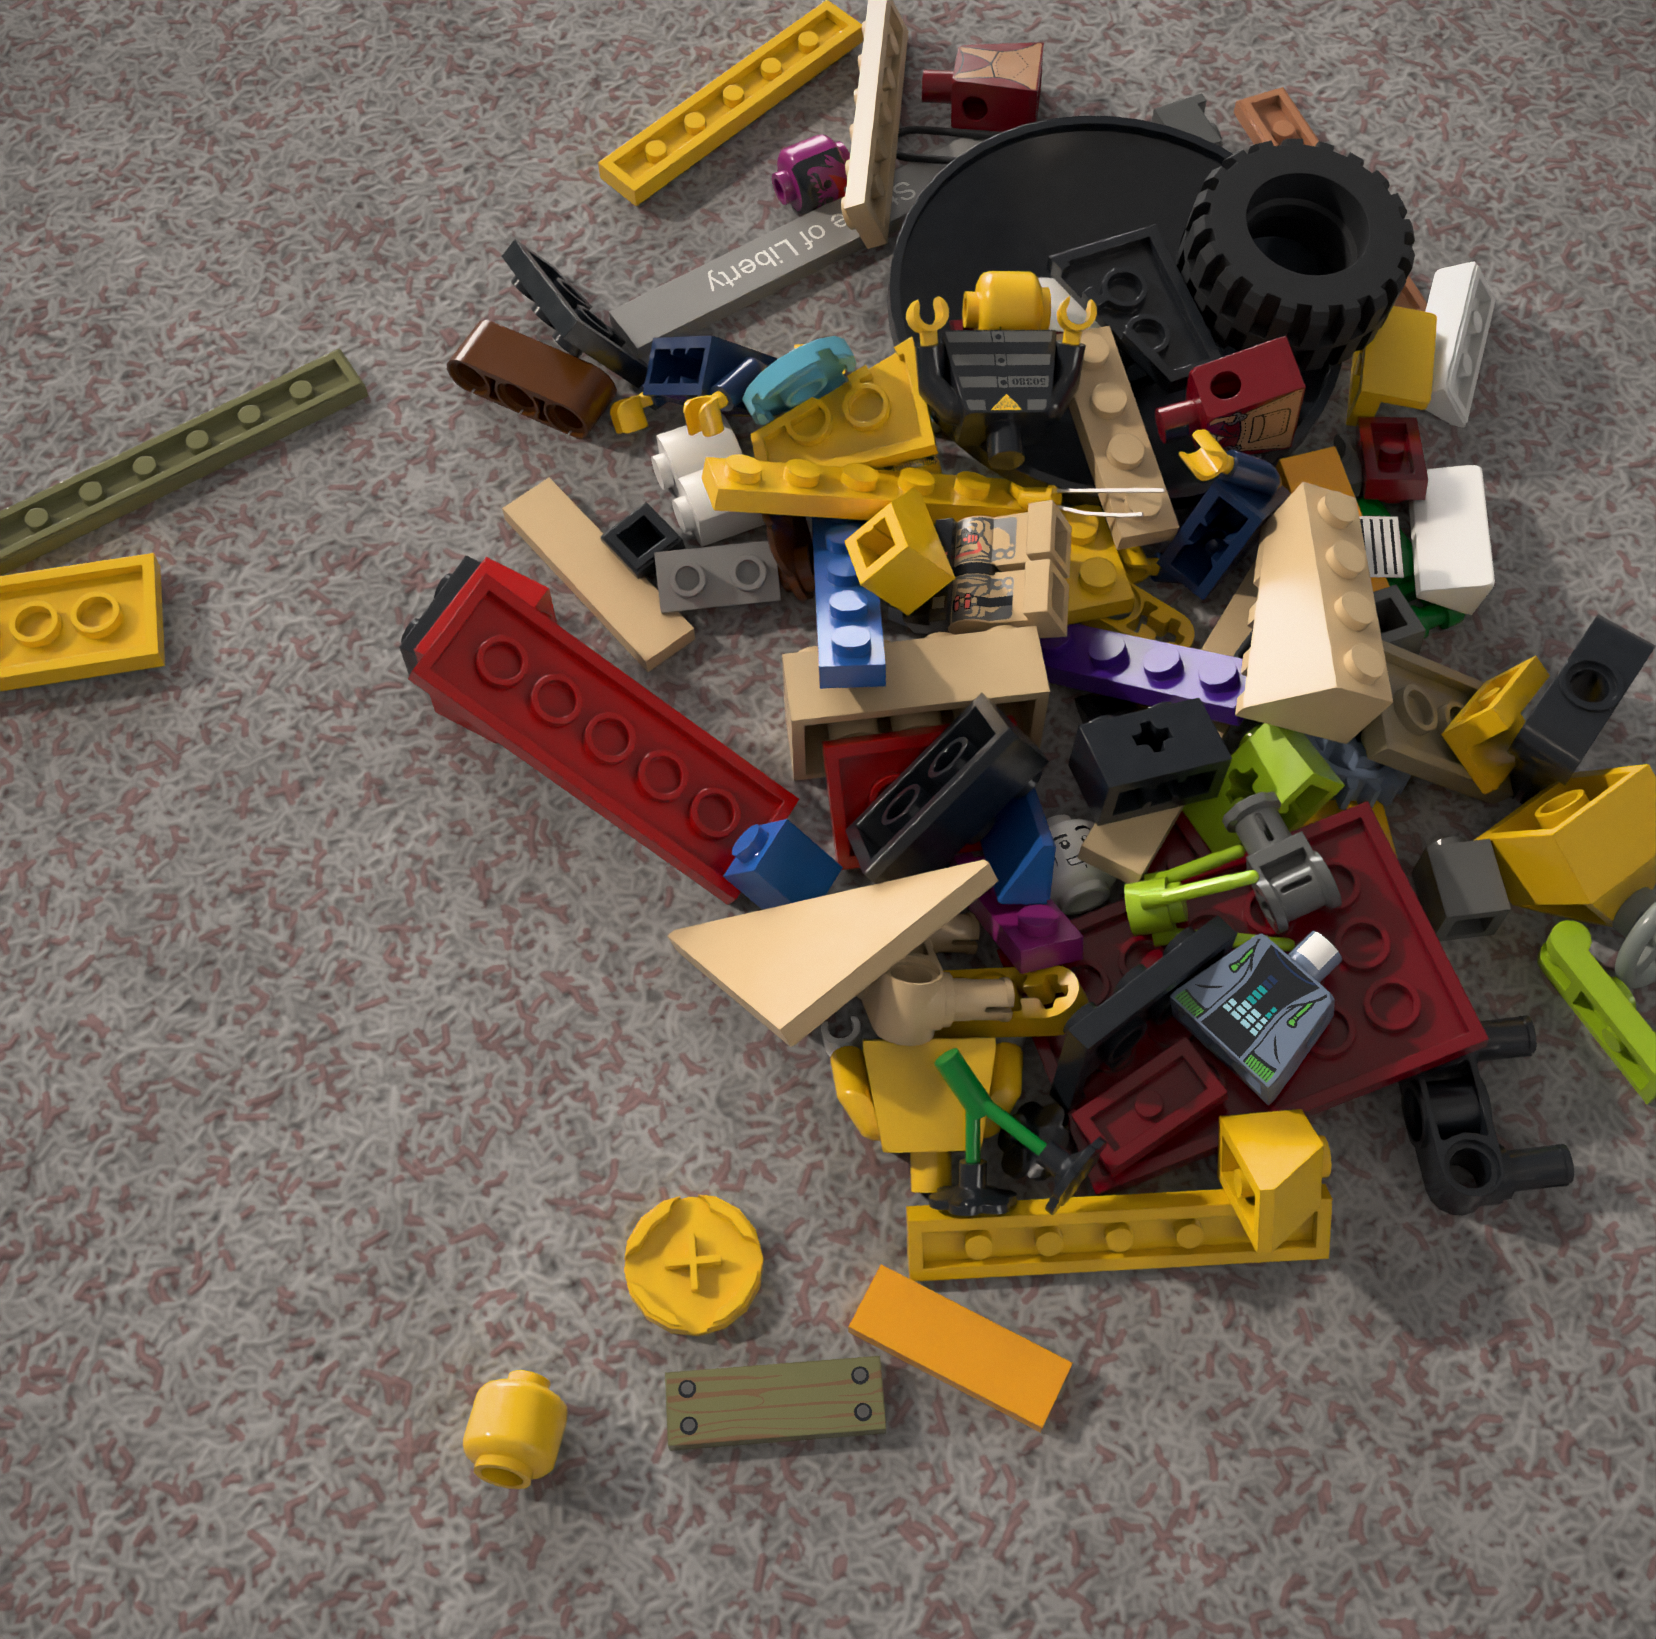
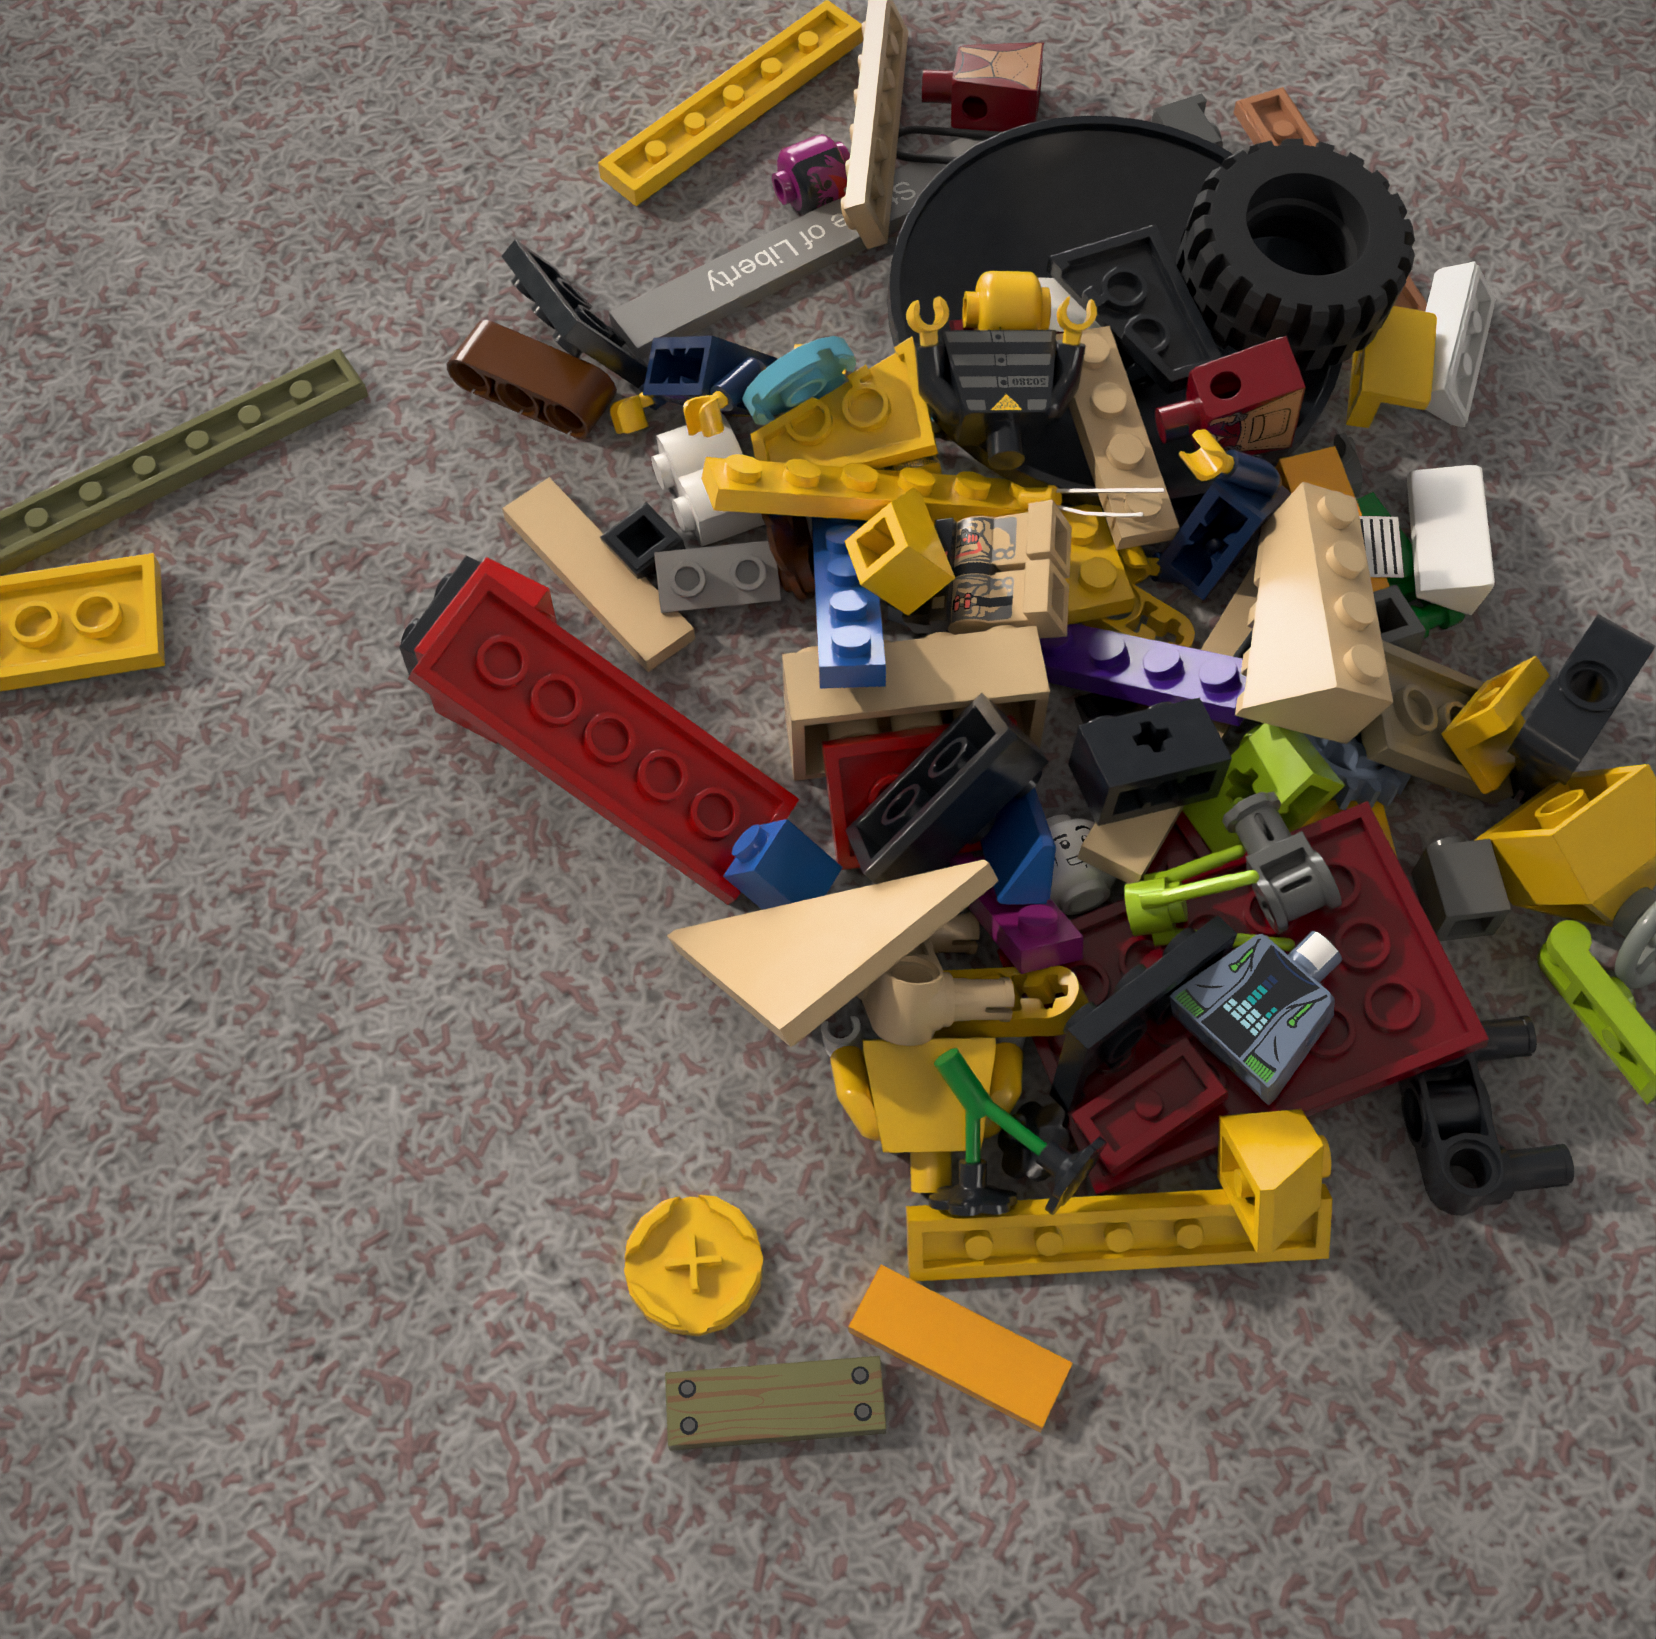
yellow head [463,1370,567,1489] -> none
dark red plate [1355,417,1428,503] -> none

